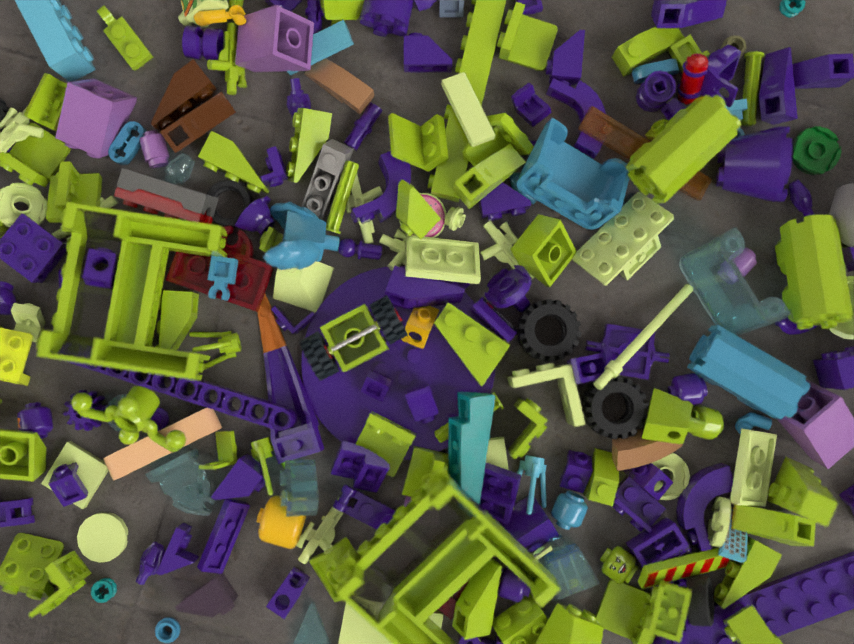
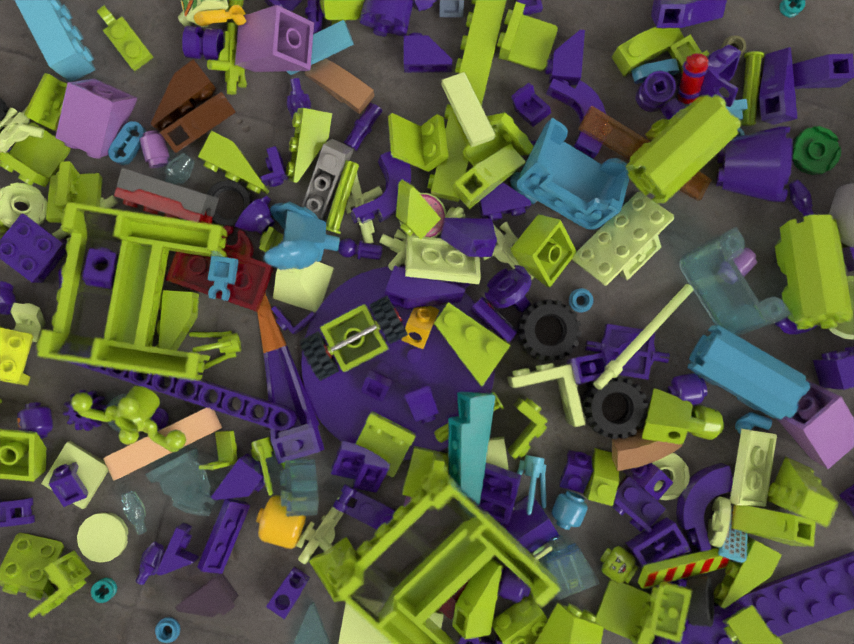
none -> clear light blue piece [122,491,147,535]
none -> dark purple slope [440,218,497,257]
none -> dark azure plate [568,288,593,313]

